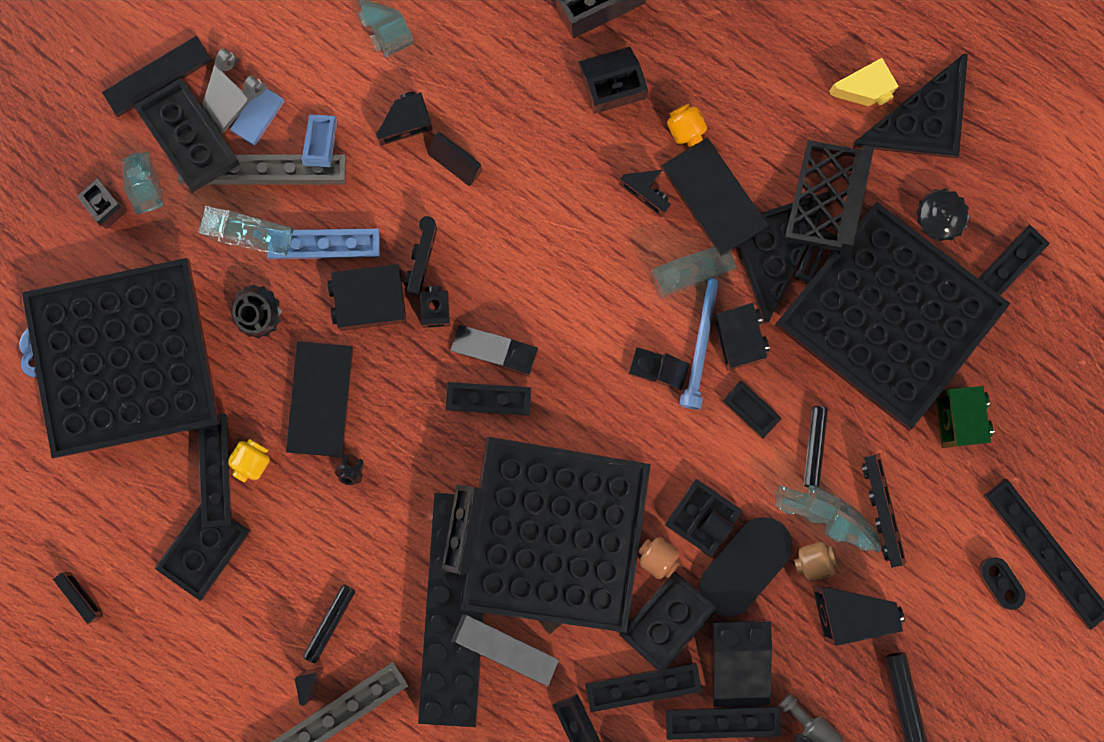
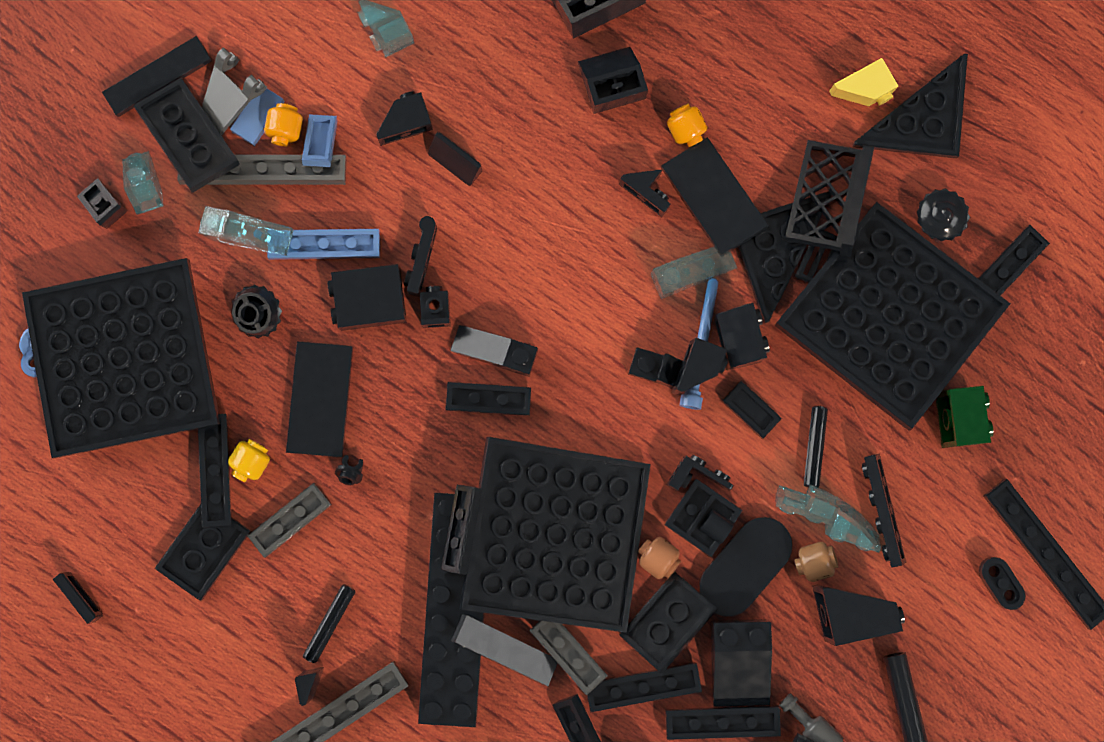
none -> dark grey tile [247,483,332,558]
none -> light orange head [264,103,303,147]
none -> dark grey tile [529,621,608,695]
none -> black bracket [666,454,734,491]
none -> black slope [671,337,728,395]

